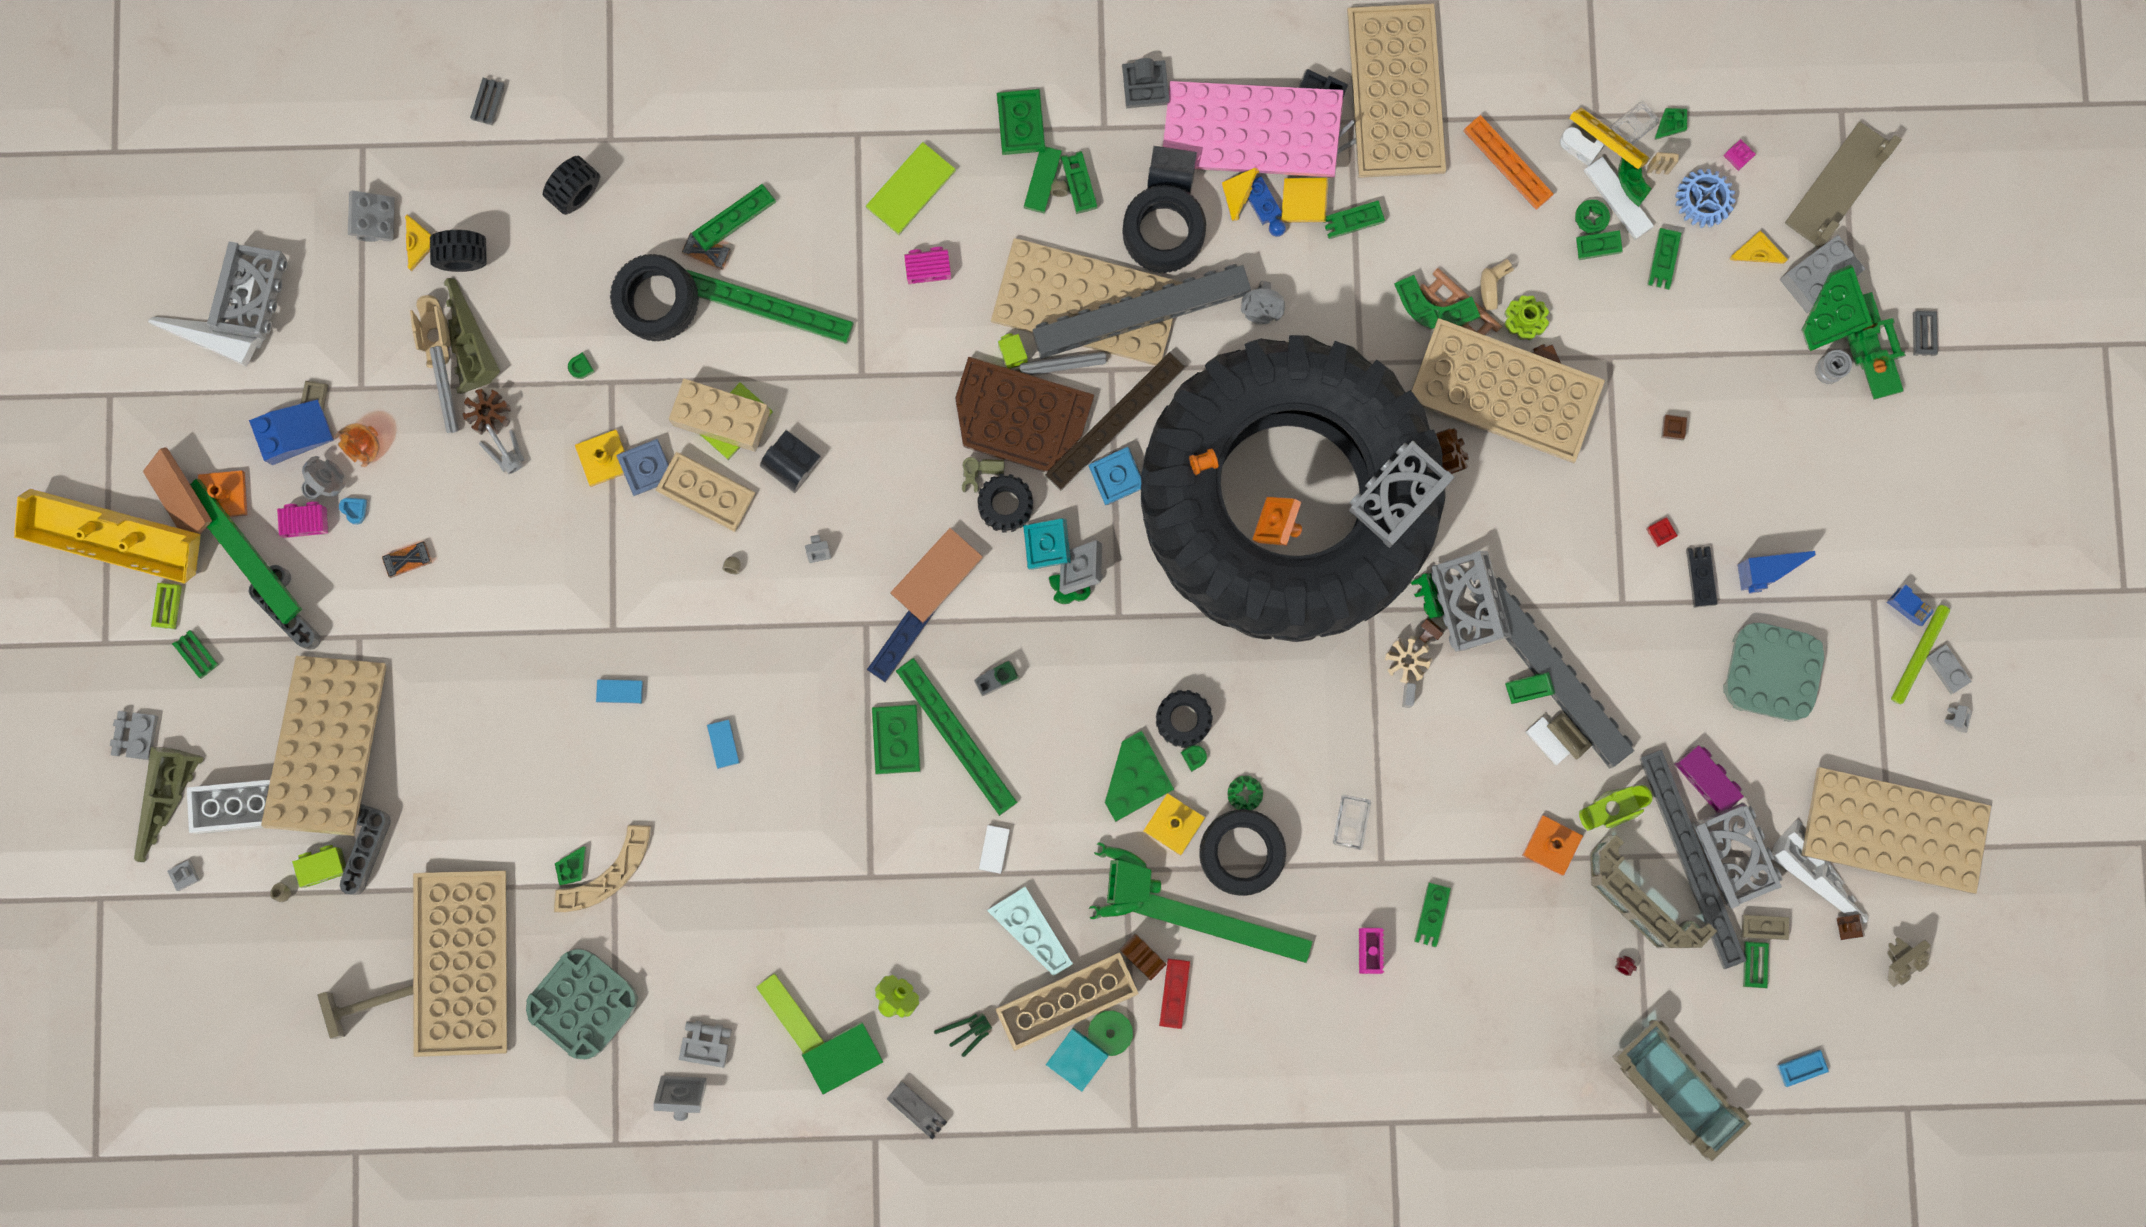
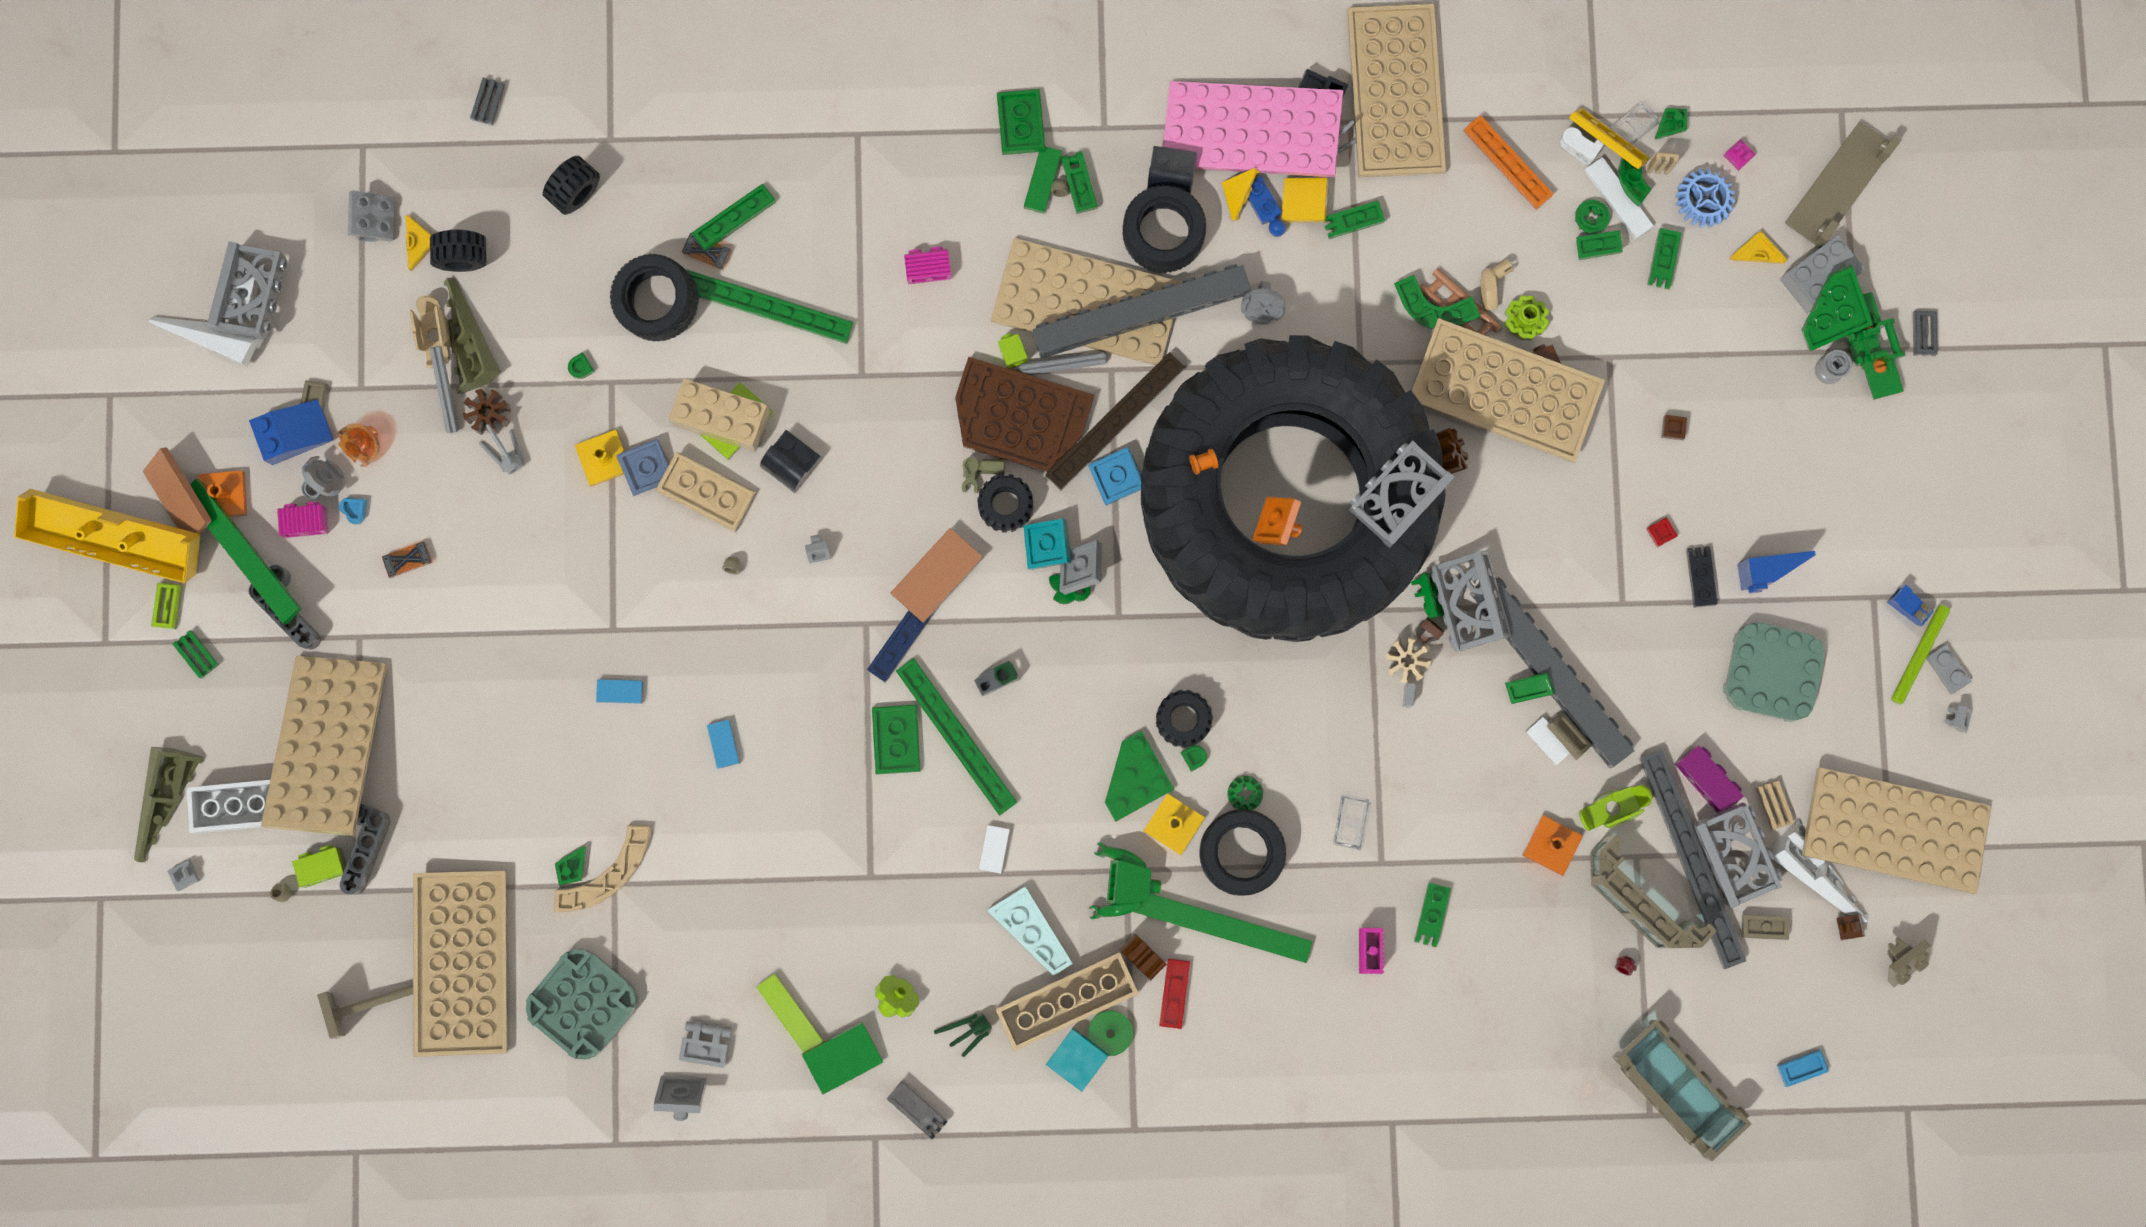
light grey plate [110,711,158,760] -> none
lime tile [866,142,956,235] -> none
dark grey plate [1122,58,1169,109] -> none
green tile [1743,942,1769,988] -> none
none -> tan tile [1756,780,1795,830]

